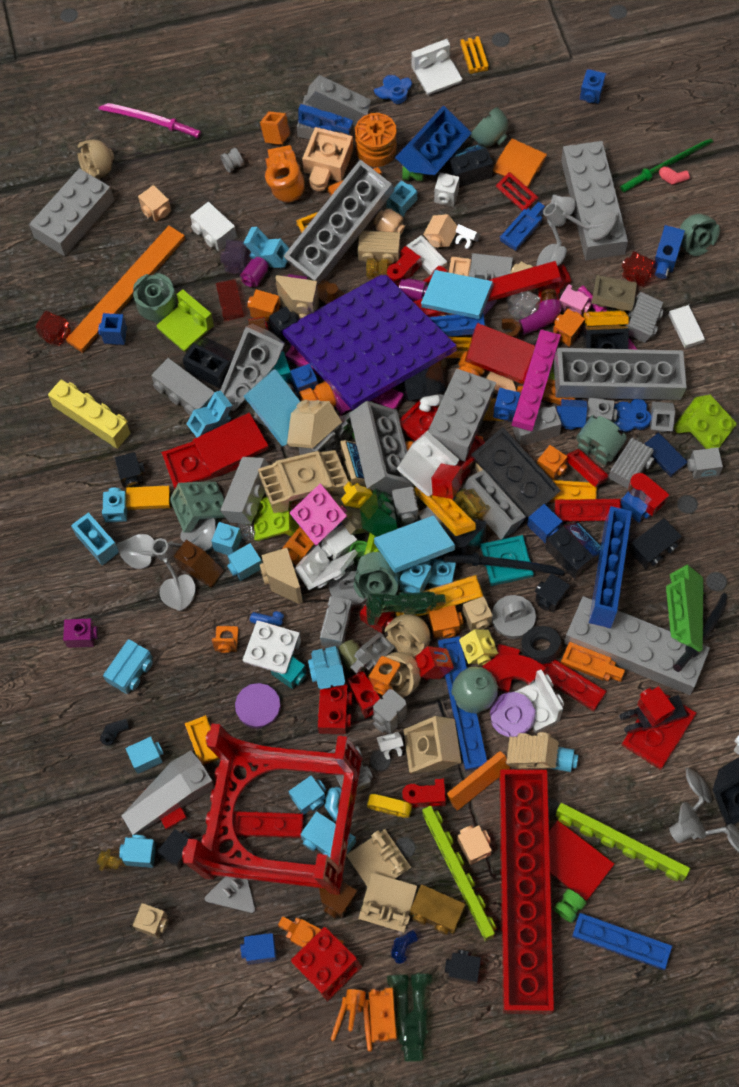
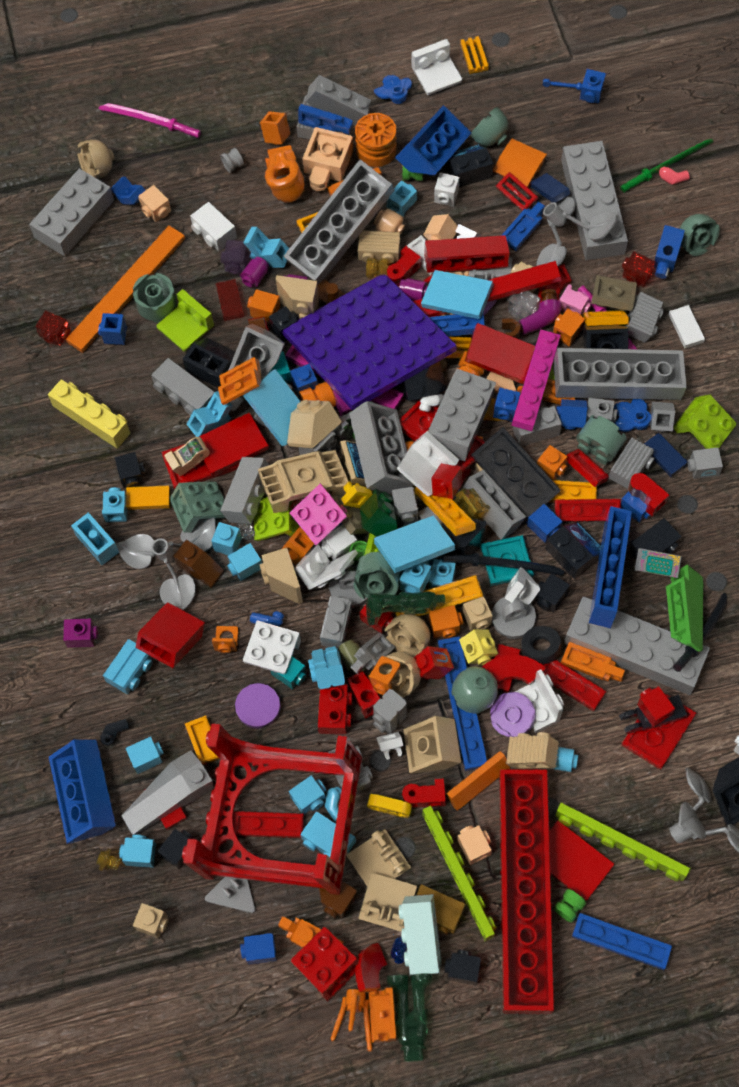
none -> blue slope [49,739,116,844]
none -> blue bracket [111,176,146,205]
none -> red brick [135,602,205,668]
none -> tan leg [164,437,210,476]
none -> orange slope [218,357,261,405]
none -> red tile [355,943,387,992]
none -> light aqua brick [399,895,442,975]
none -> red brick [424,235,509,273]
none -> white slope [505,567,540,605]
none -> dark blue tile [530,173,570,203]
none -> blue hinge [543,79,582,90]
none -> tile [635,548,681,578]

